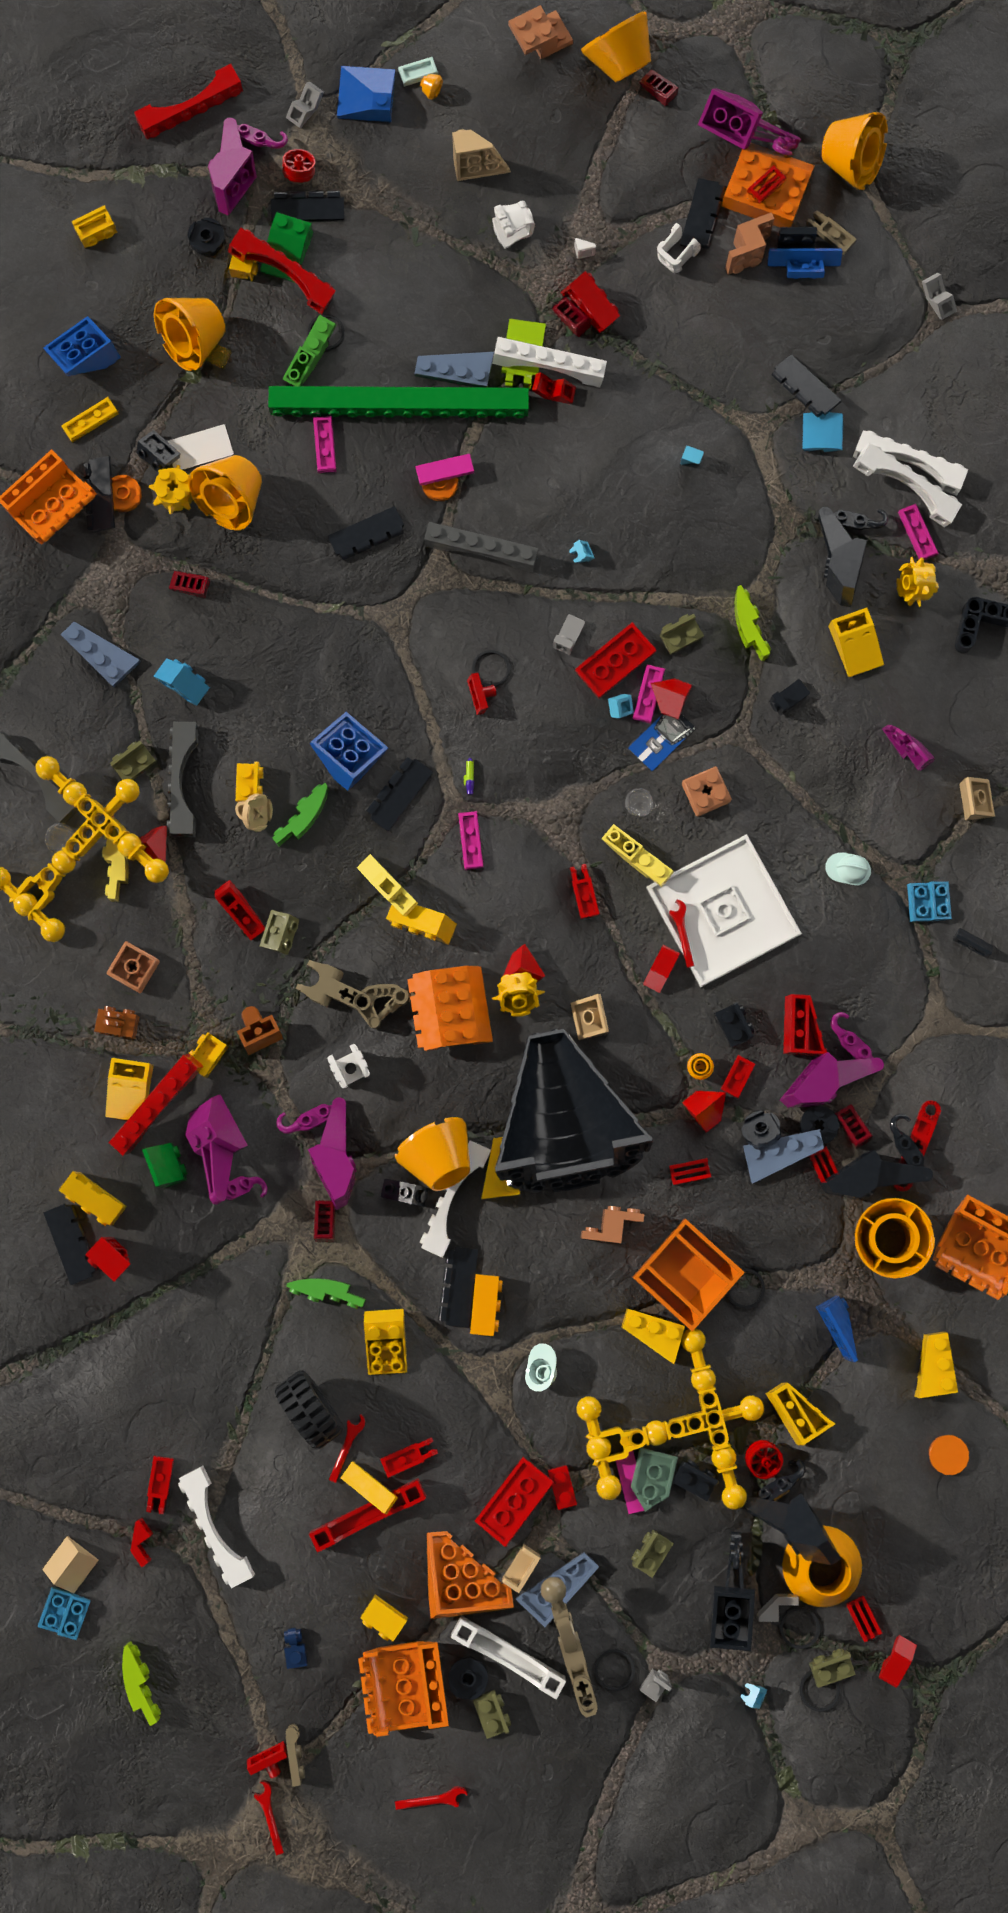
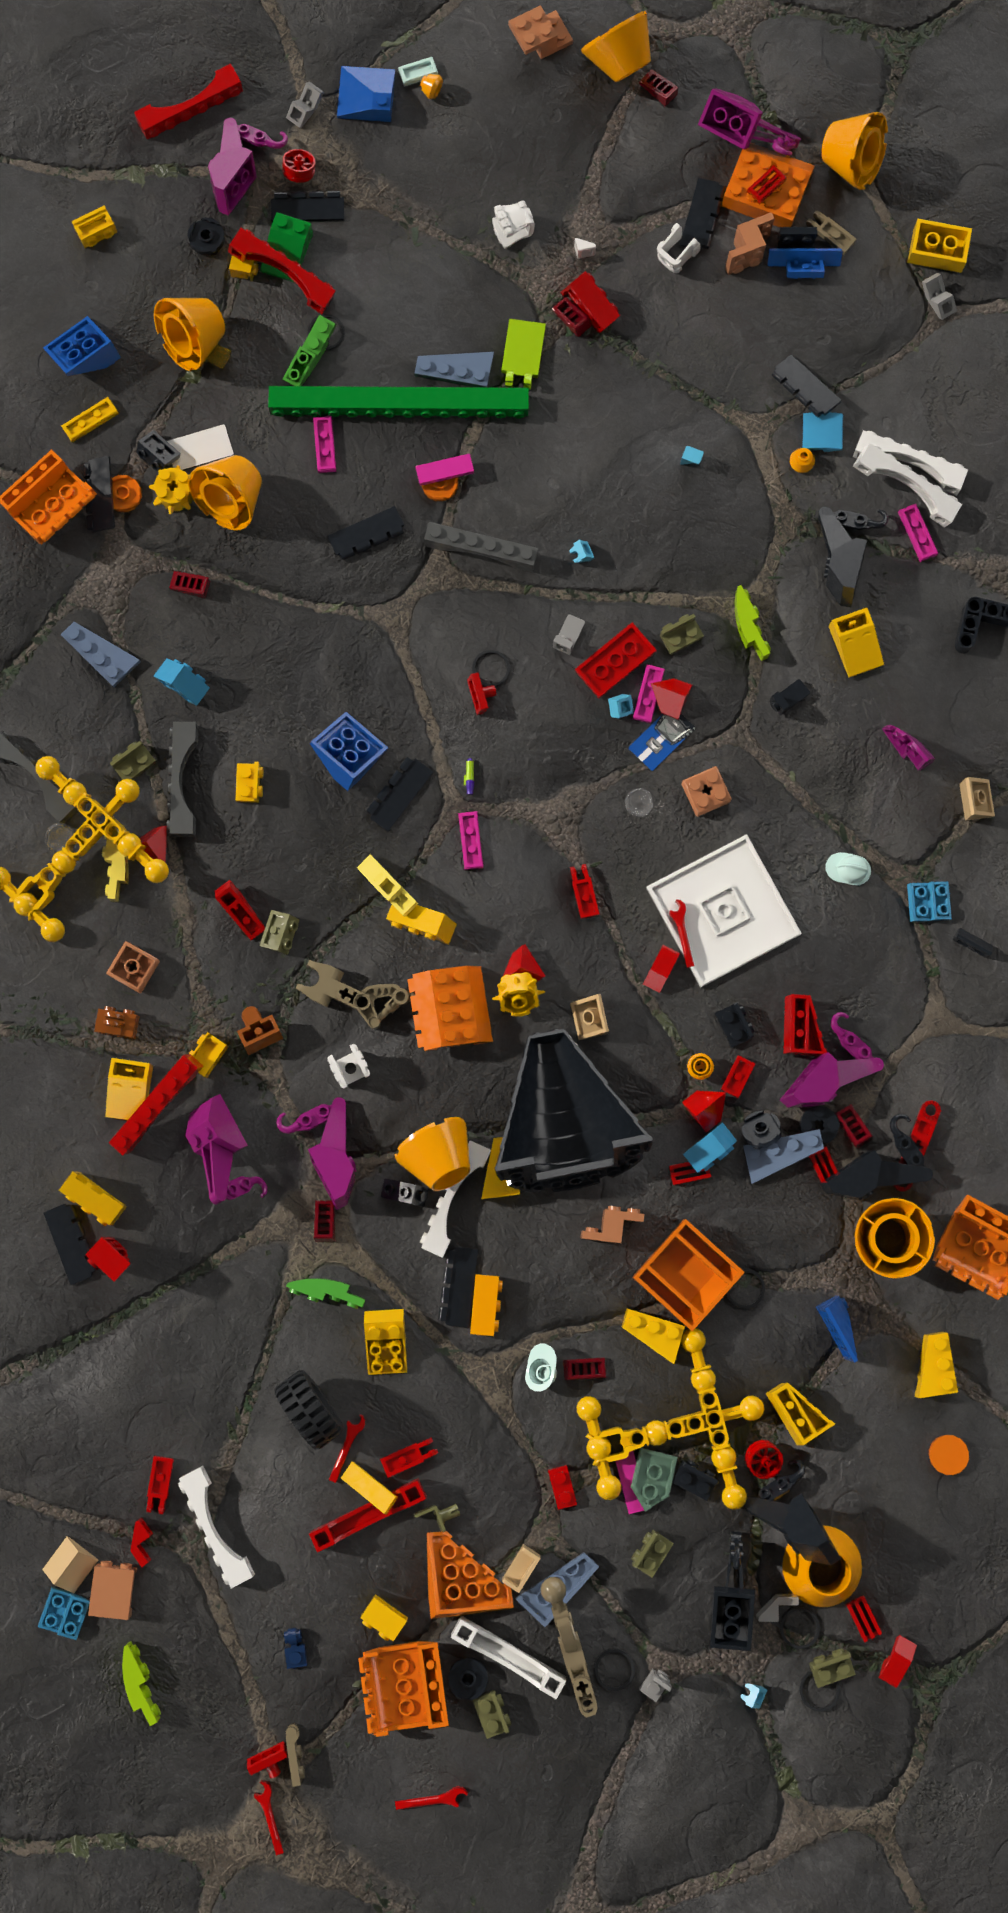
green slope [142,1143,188,1188] -> none
tan tile [235,794,273,832] -> none
bright green slope [272,783,329,847] -> none
tan wedge [452,129,511,181] -> none
red plate [475,1457,555,1547] -> none
white arch [492,337,607,388] -> none
red slope [532,373,576,404] -> none
light yellow slope [602,824,674,887] -> none
yellow brick [896,557,939,607] -> none
none -> nougat panel [88,1561,137,1620]
none -> olive bracket [413,1503,460,1532]
none -> dark red slope [563,1357,606,1380]
none -> dark azure brick [683,1122,737,1173]
none -> light orange cone [790,448,815,473]
none -> yellow brick [907,219,972,273]

